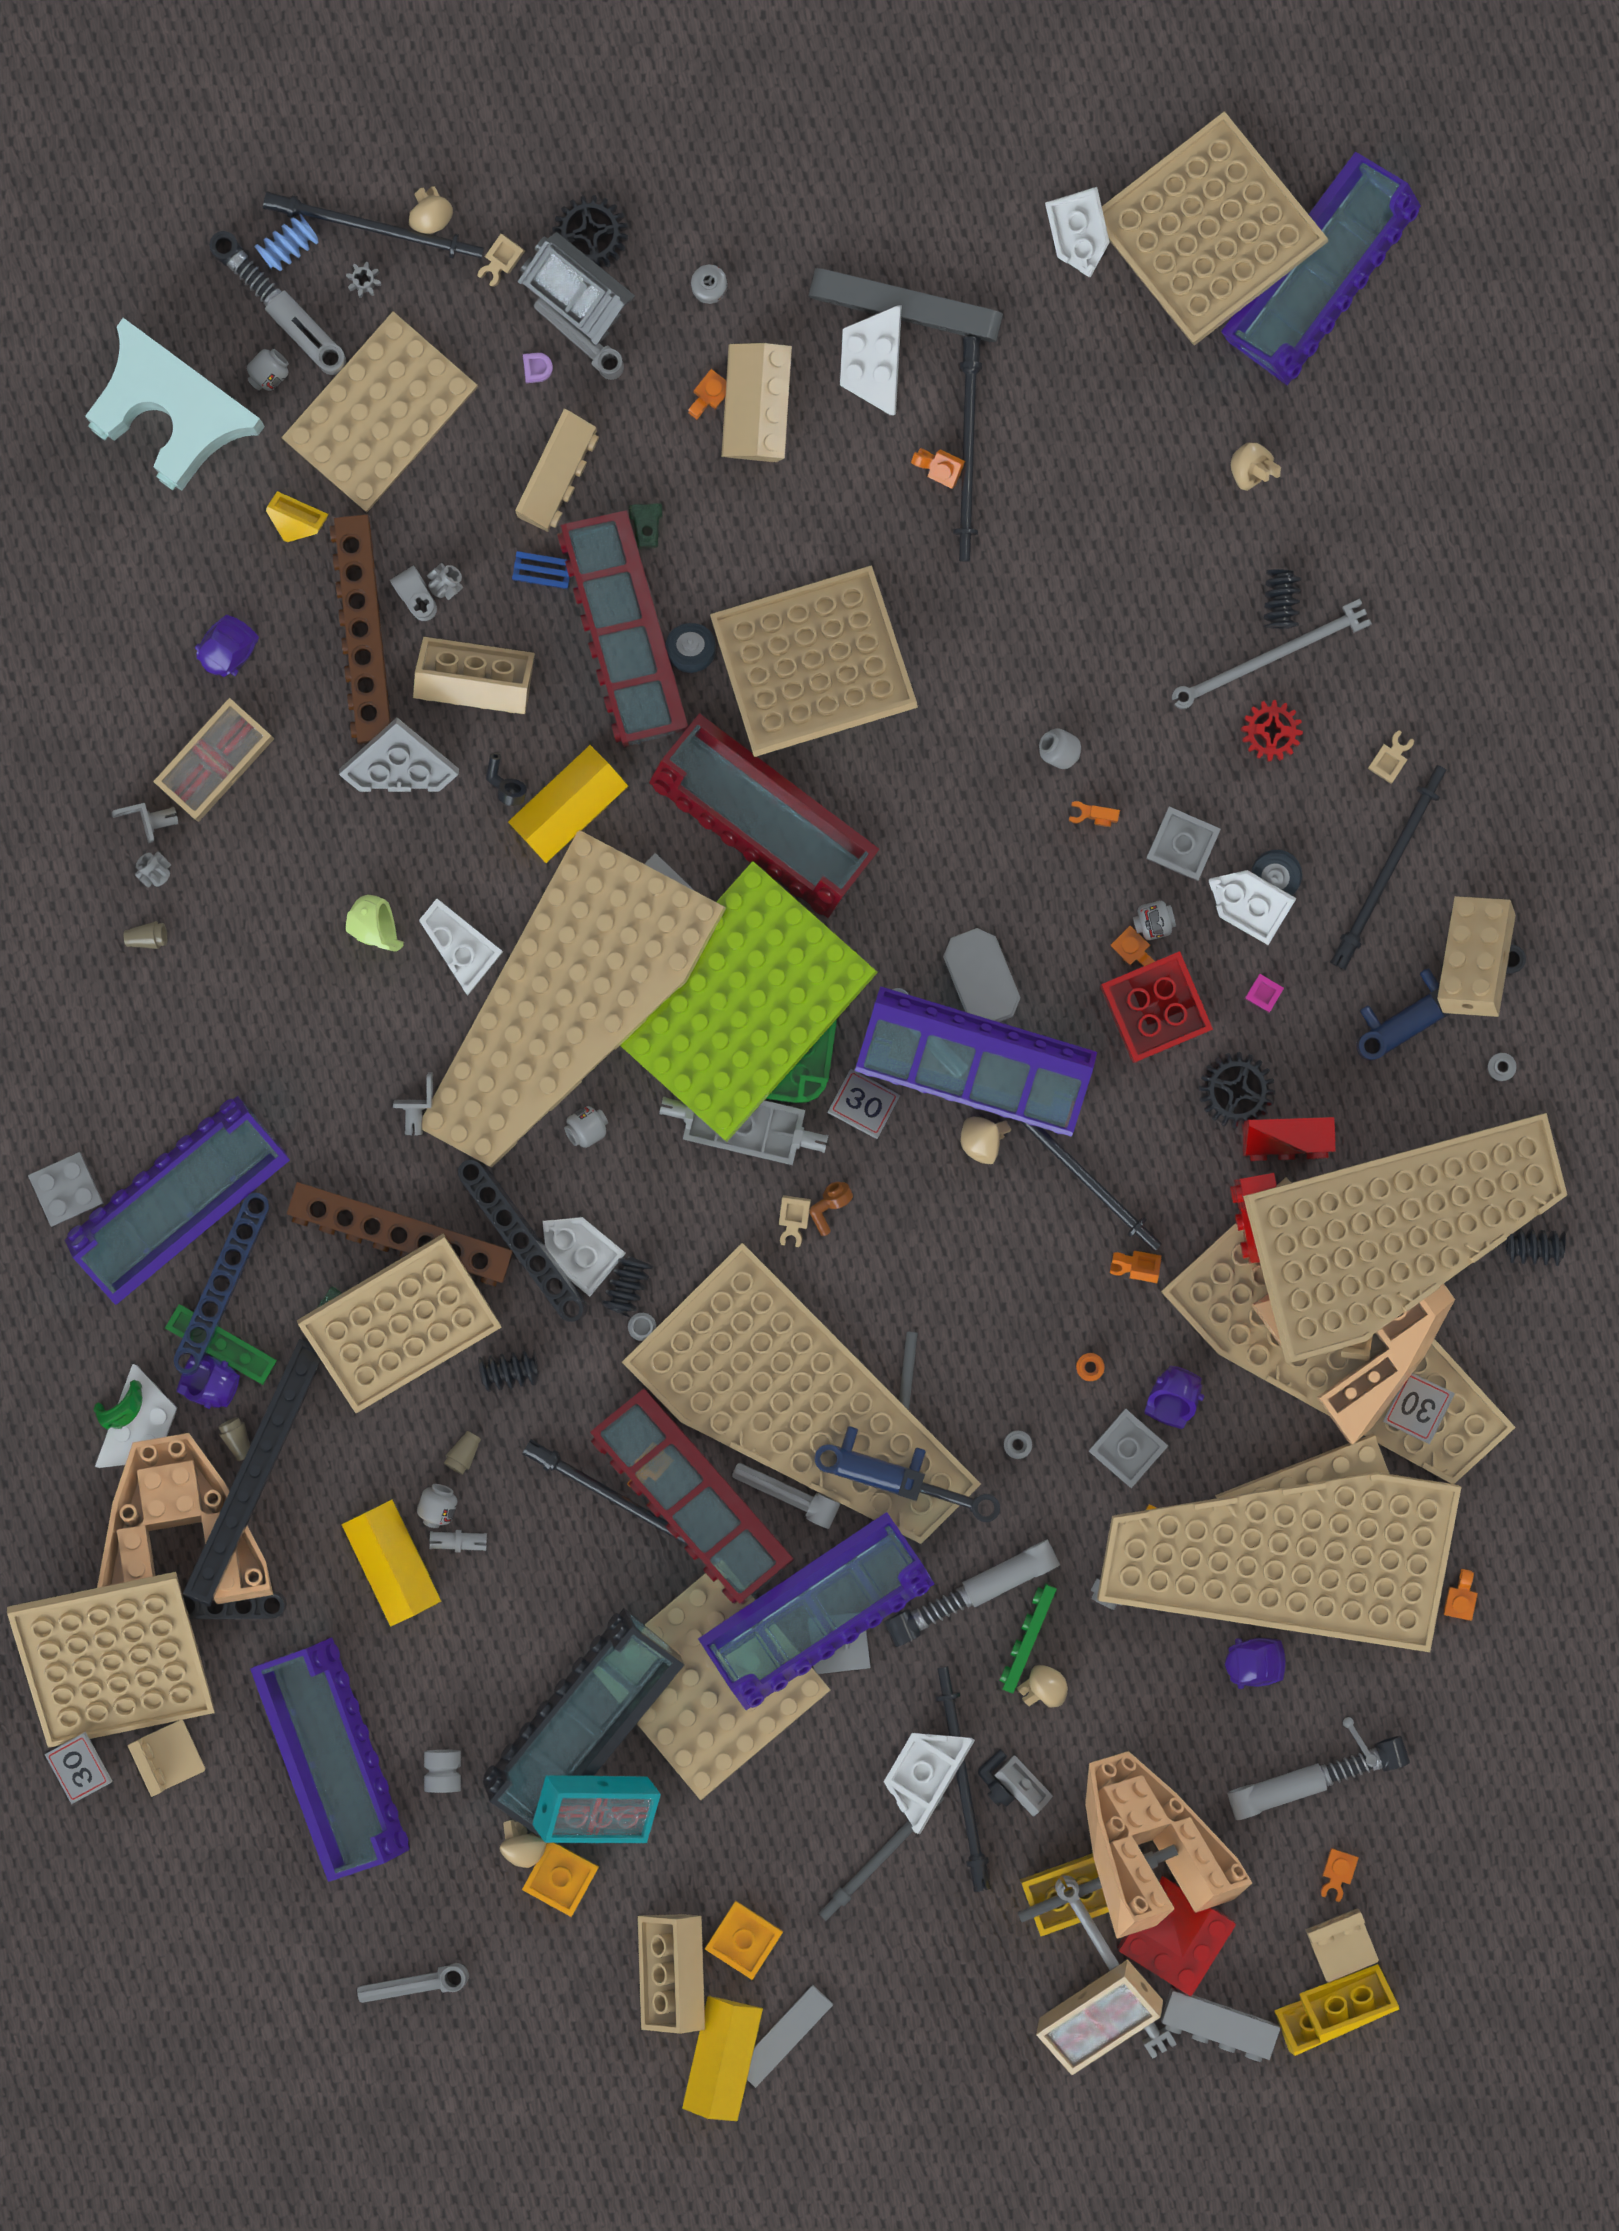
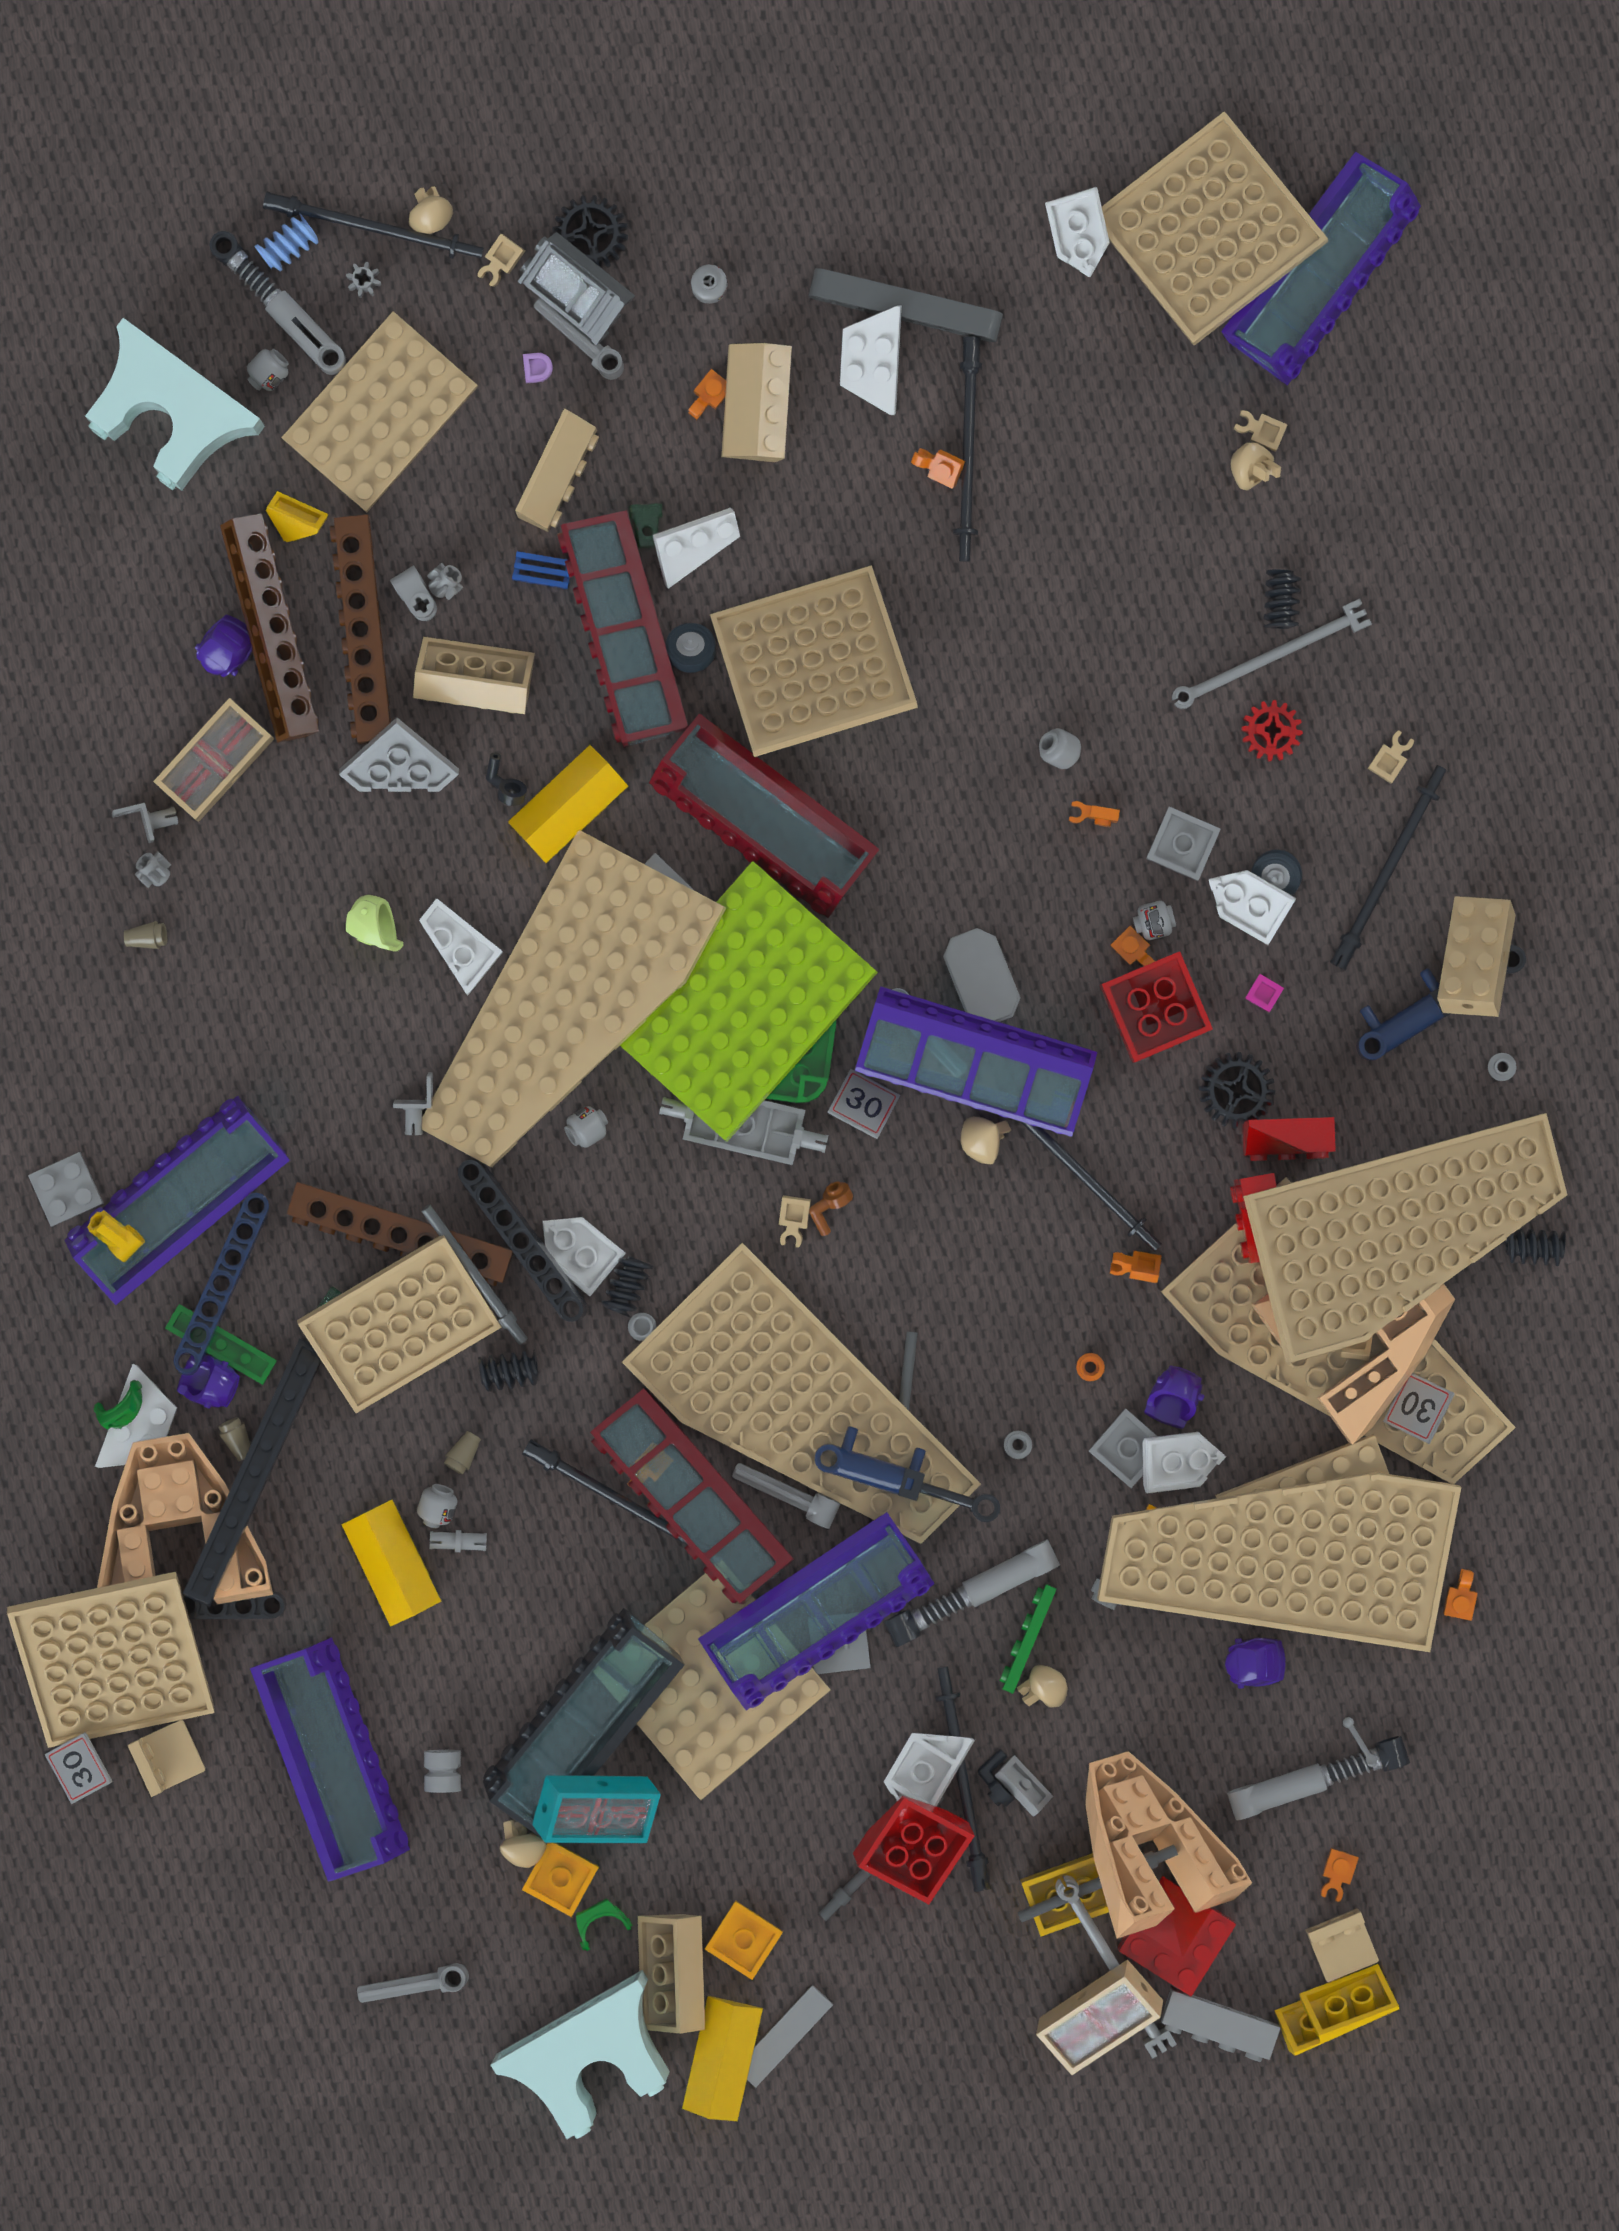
none -> yellow piece [87,1210,145,1262]
none -> reddish brown brick [220,514,319,743]
none -> dark grey bar [421,1204,528,1345]
none -> light aqua piece [491,1970,670,2139]
none -> green helmet [576,1898,633,1951]
none -> white wing [653,508,740,589]
none -> red slope [853,1795,975,1905]
none -> white tile [1143,1432,1226,1493]
none -> tan plate [1234,410,1287,452]

